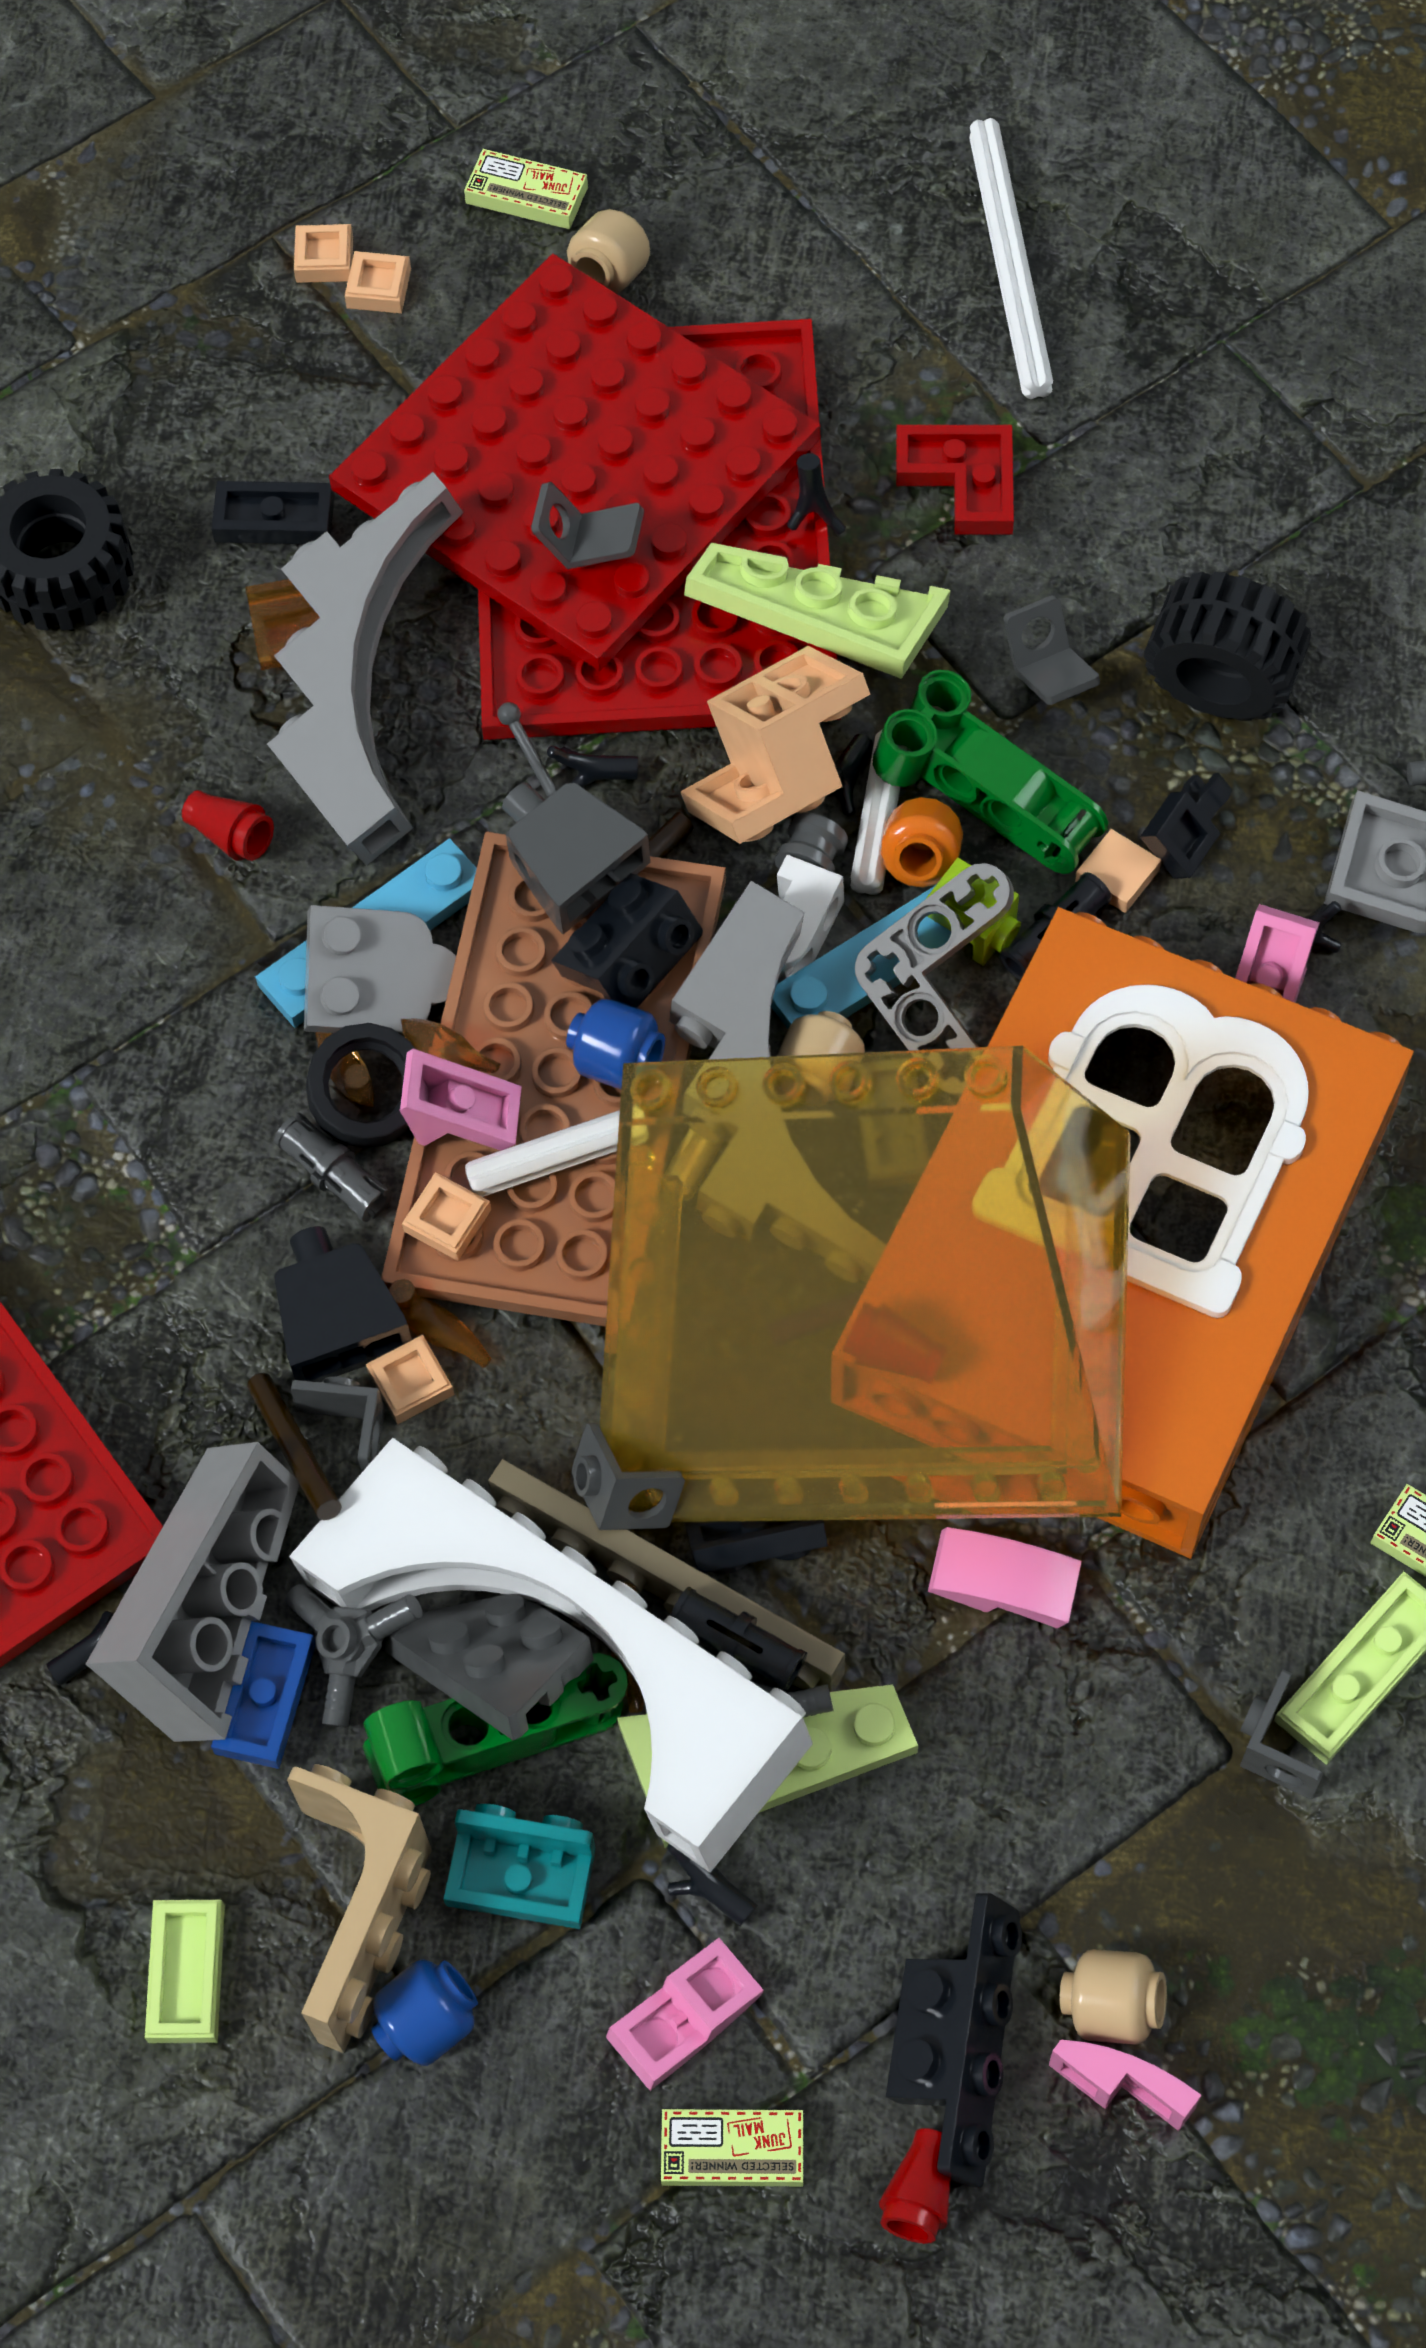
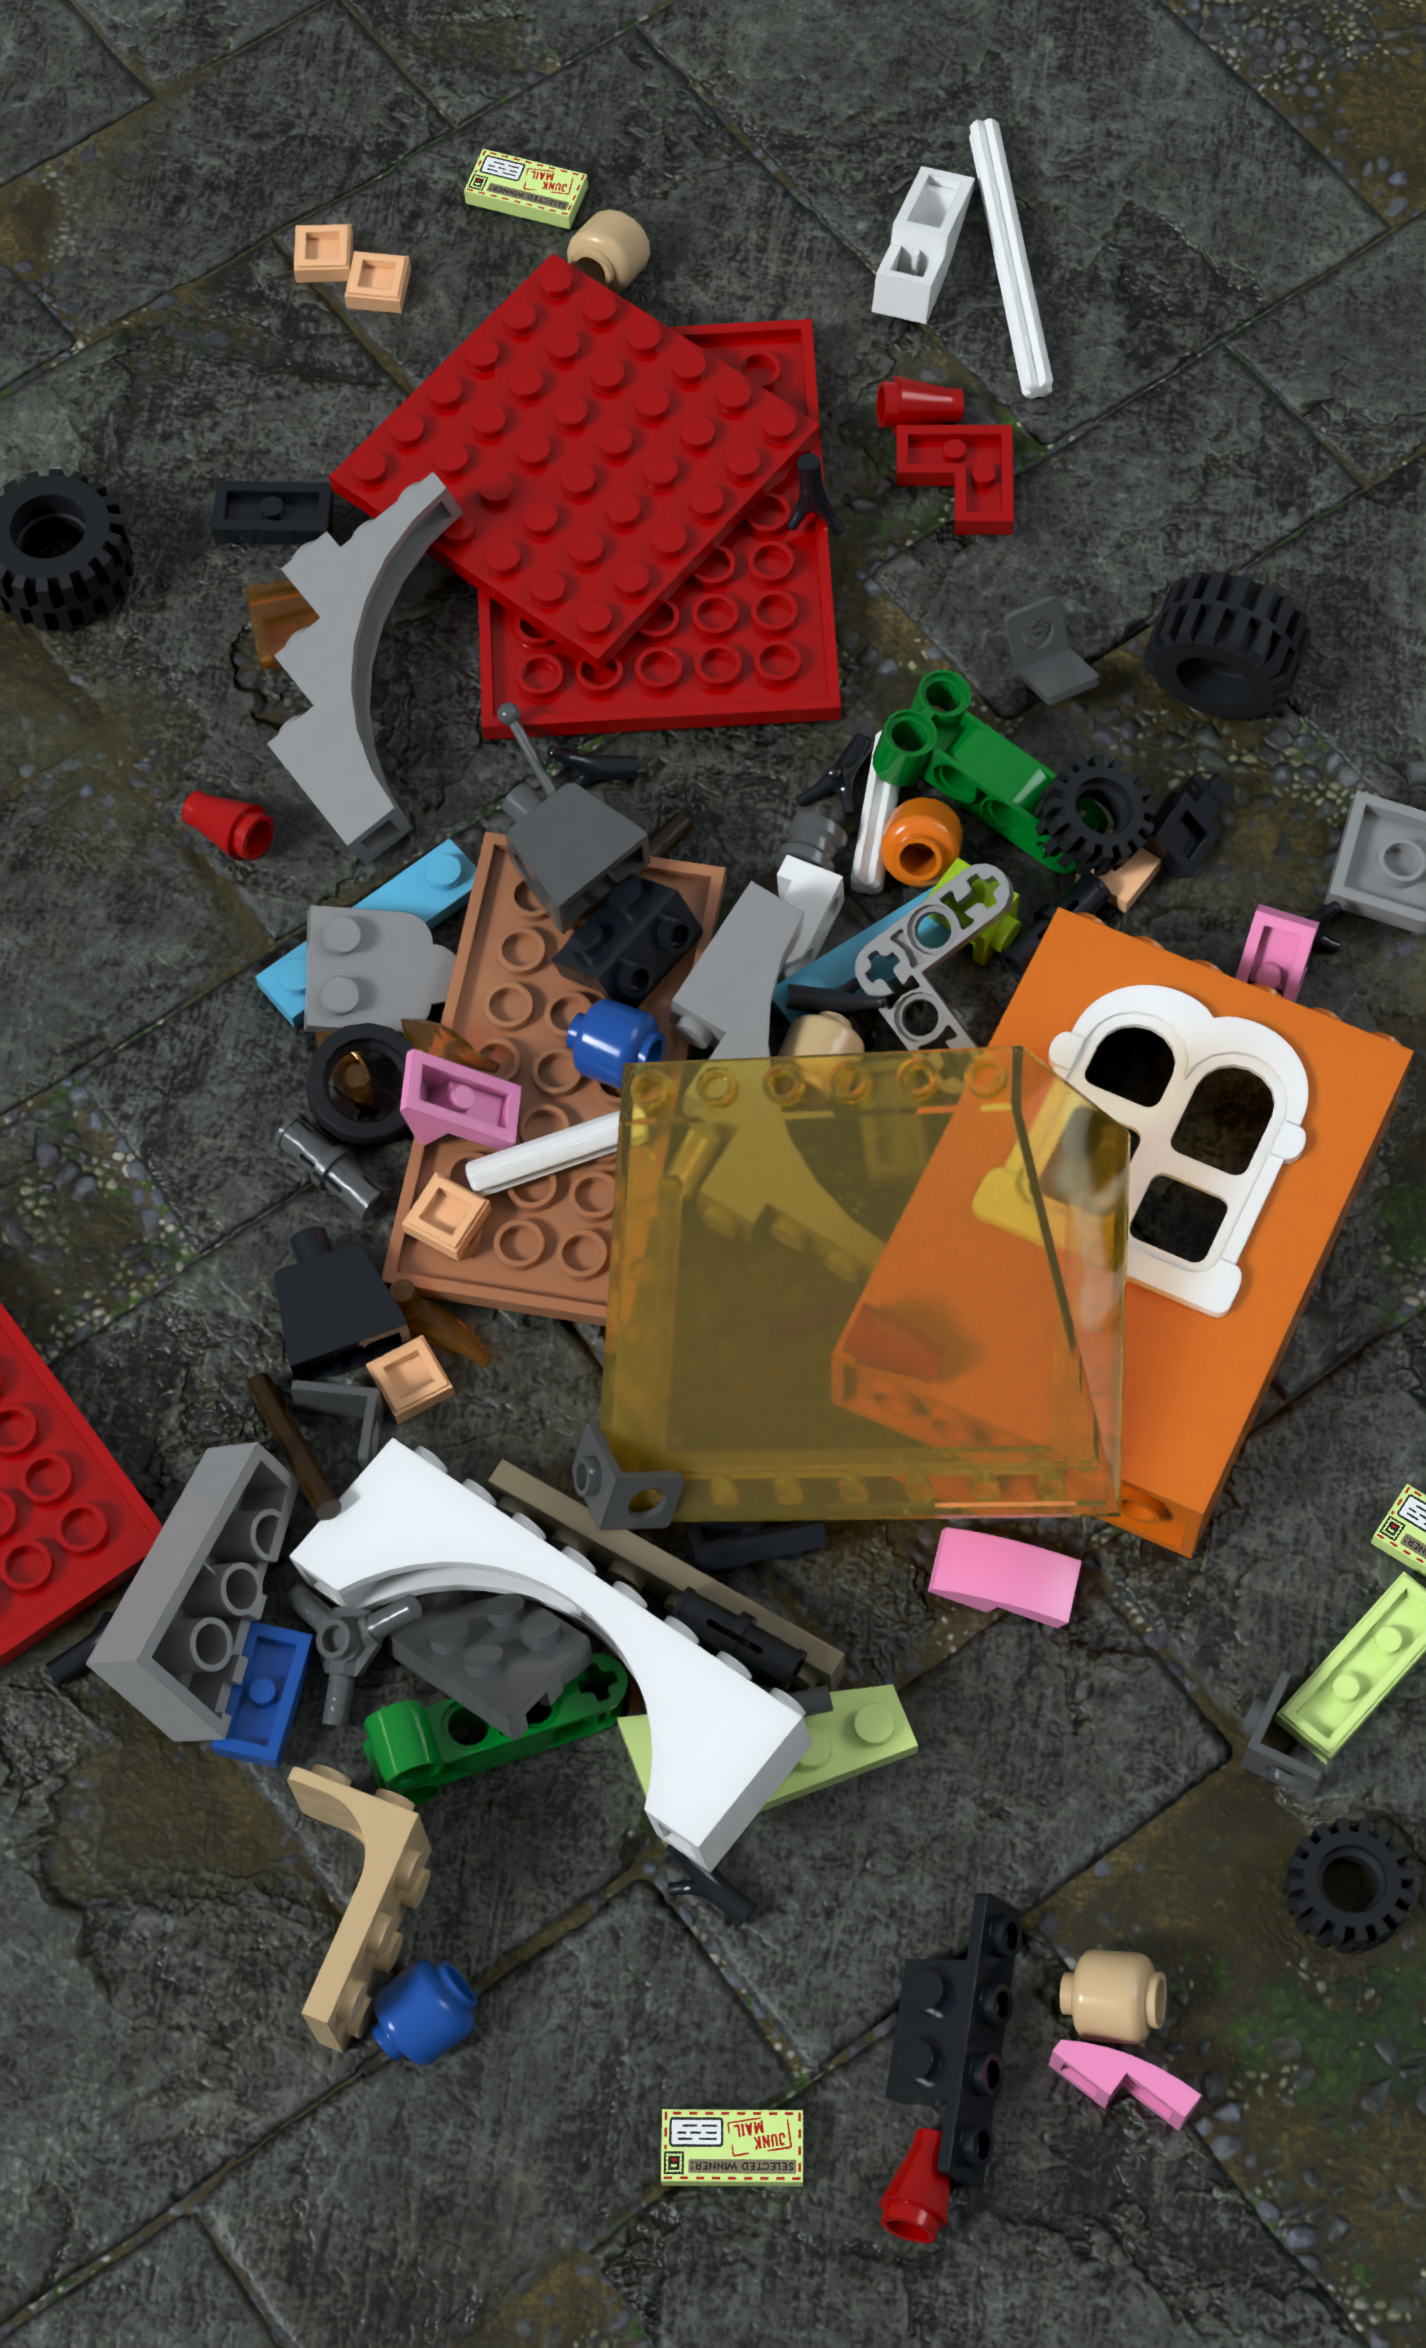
yellowish green tile [145,1900,225,2043] -> none
teal bracket [443,1804,596,1929] -> none
dark grey bracket [531,482,644,569] -> none
bright pink slope [606,1938,764,2091] -> none
light nougat bracket [680,646,871,844] -> none
yellowish green wing [684,543,951,679] -> none
none -> black bar [785,978,887,1036]
none -> white slope [872,166,975,324]
none -> red cone [876,375,964,434]
none -> black tyre [1034,755,1156,876]
none -> black tyre [1283,1817,1415,1954]

